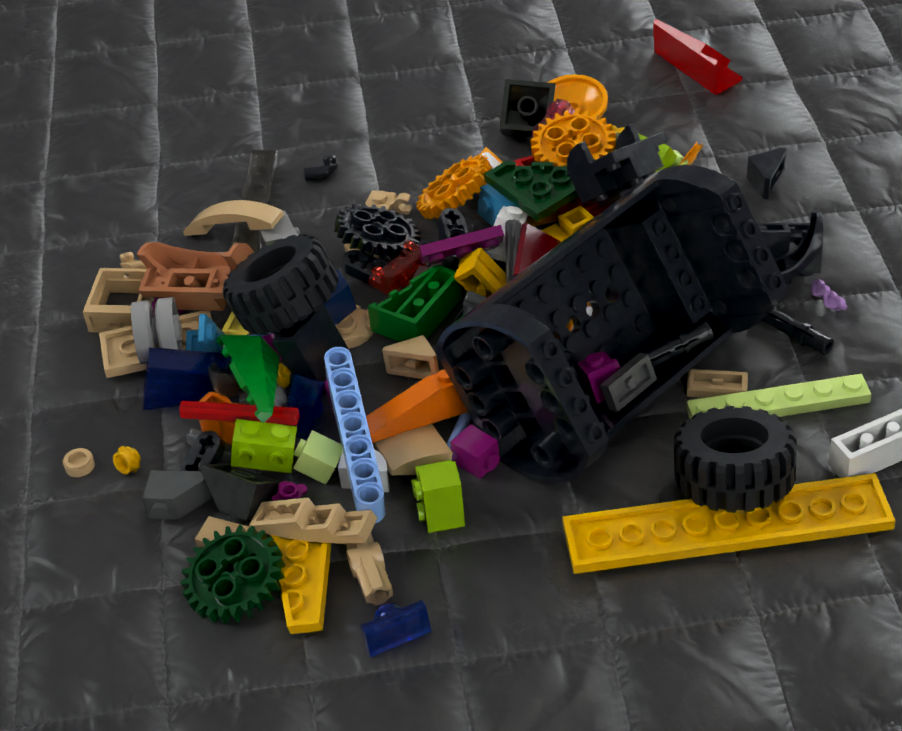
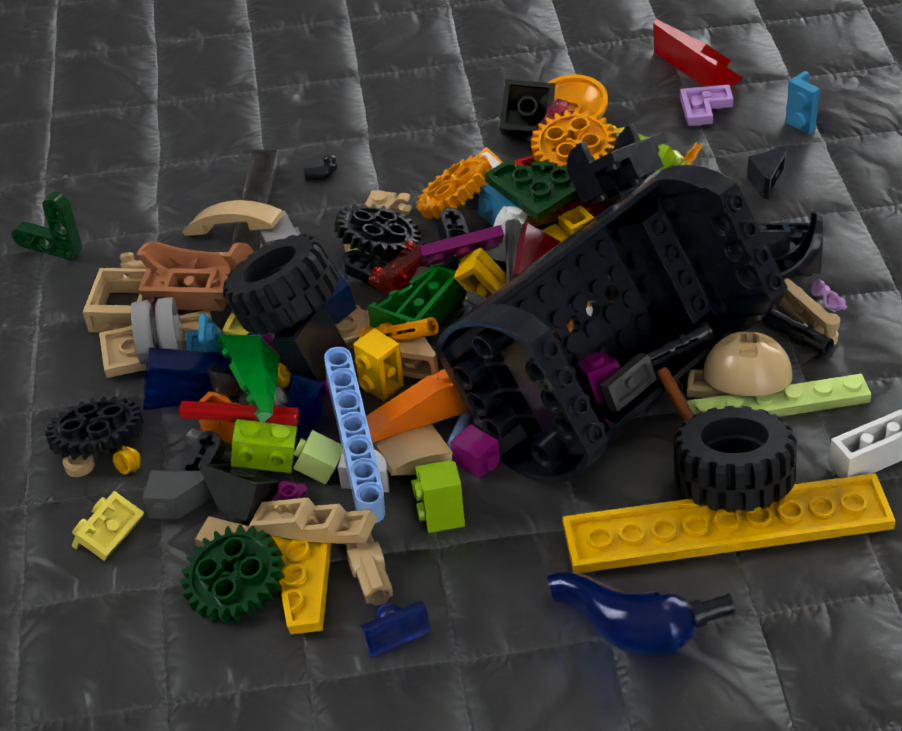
none -> dark green beam [11,192,82,260]
none -> black gear [45,396,144,460]
none -> light yellow bracket [72,491,144,561]
none -> yellow brick [353,328,404,401]
none -> light orange pin [359,317,439,342]
none -> clear blue animal [547,572,736,657]
none -> dark orange bar [657,367,694,421]
none -> lavender plate [680,85,734,126]
none -> tan piece [703,331,792,396]
none -> tan plate [779,278,840,346]
none -> dark azure bracket [786,71,820,135]

